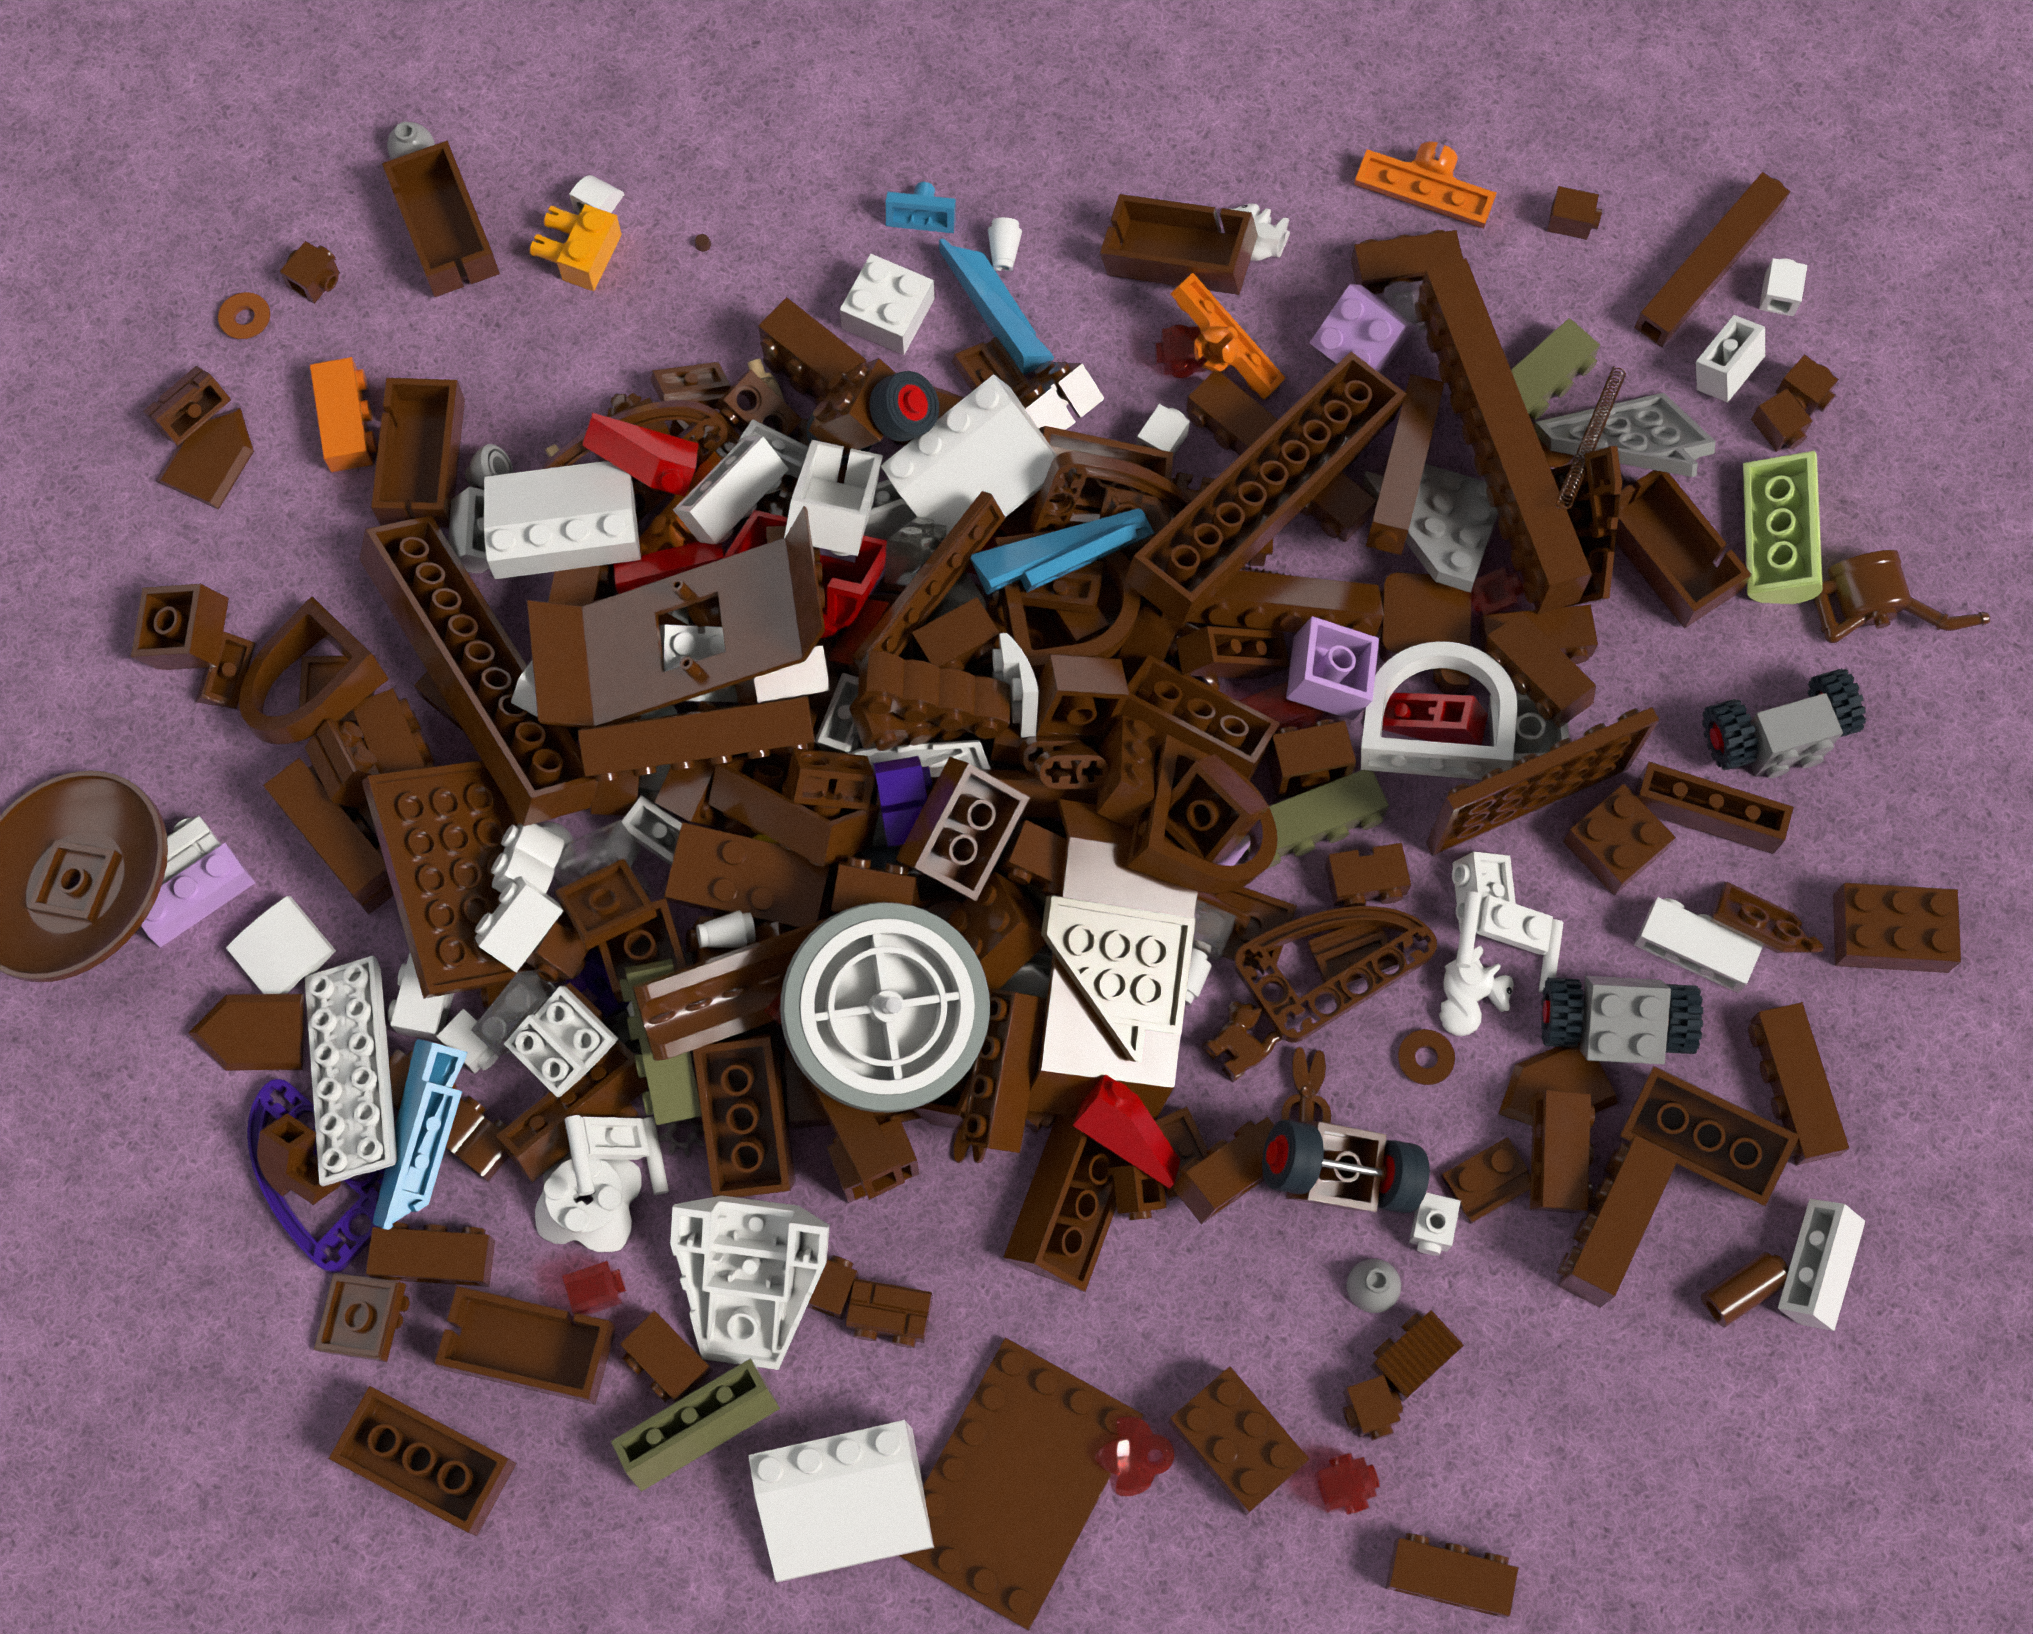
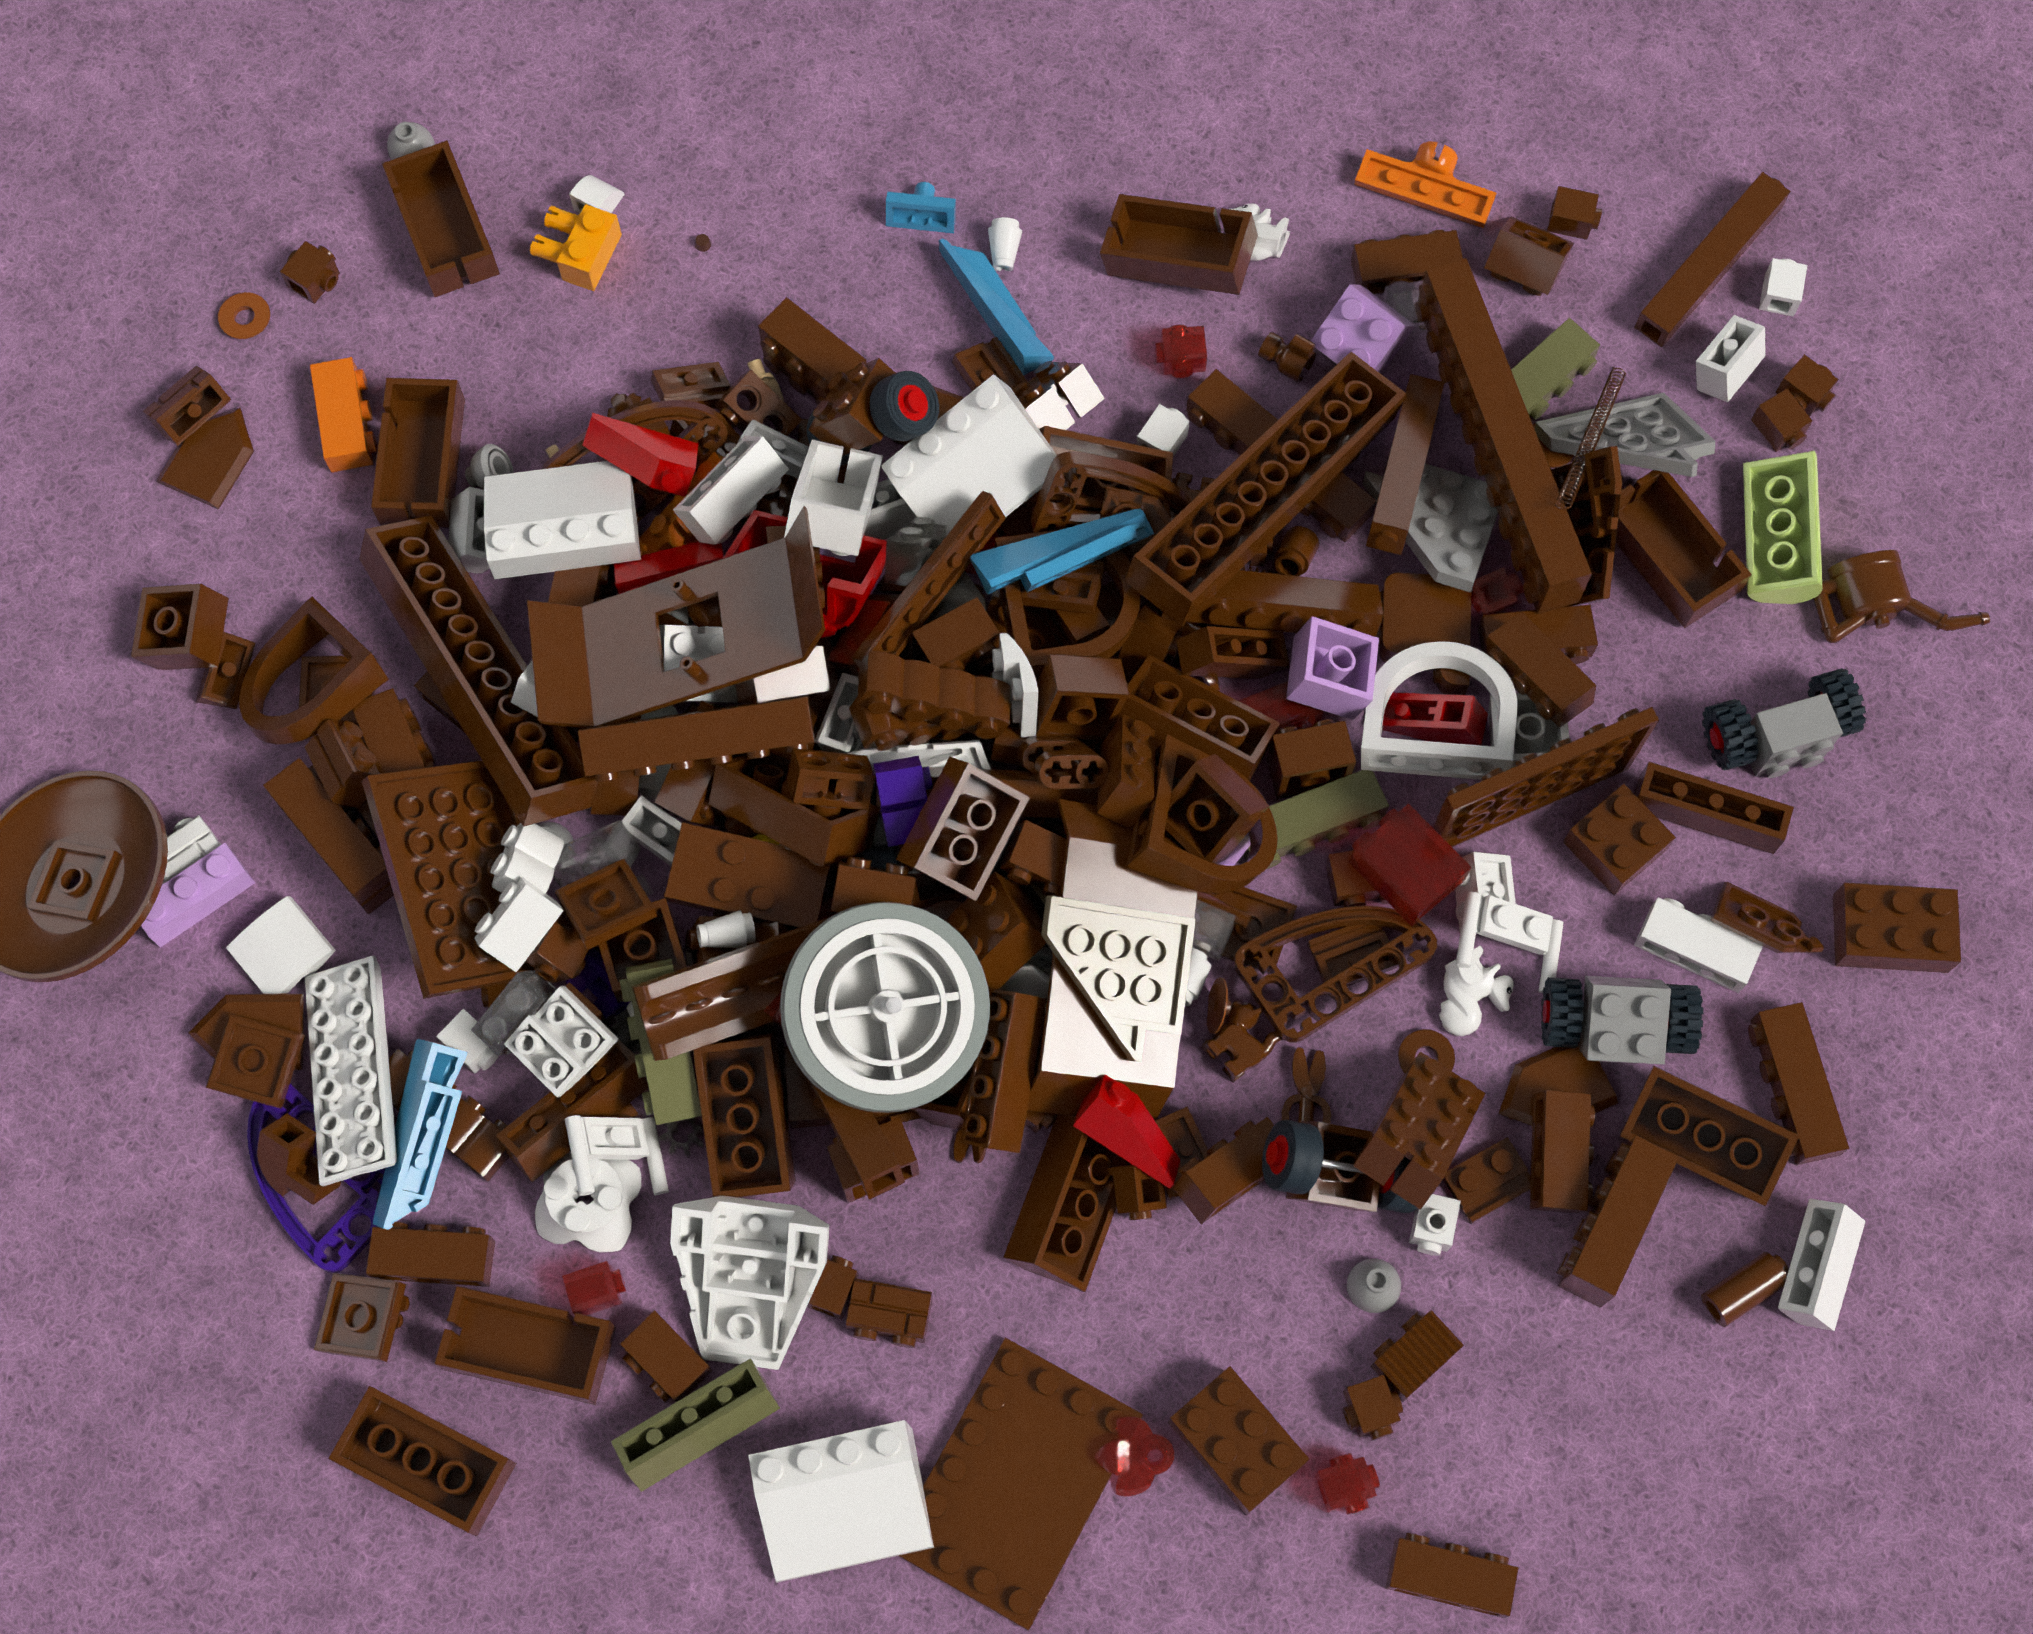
white brick [388,953,454,1042] -> none
white brick [840,254,935,355] -> none
orange plate [1170,273,1285,400] -> none
none -> reddish brown tile [206,1014,305,1109]
none -> dark orange piece [1207,977,1231,1034]
none -> reddish brown piece [1258,332,1316,383]
none -> reddish brown brick [1274,526,1320,576]
none -> clear red brick [1349,803,1472,927]
none -> reddish brown piece [1353,1051,1486,1210]
none -> reddish brown slope [1484,216,1574,296]

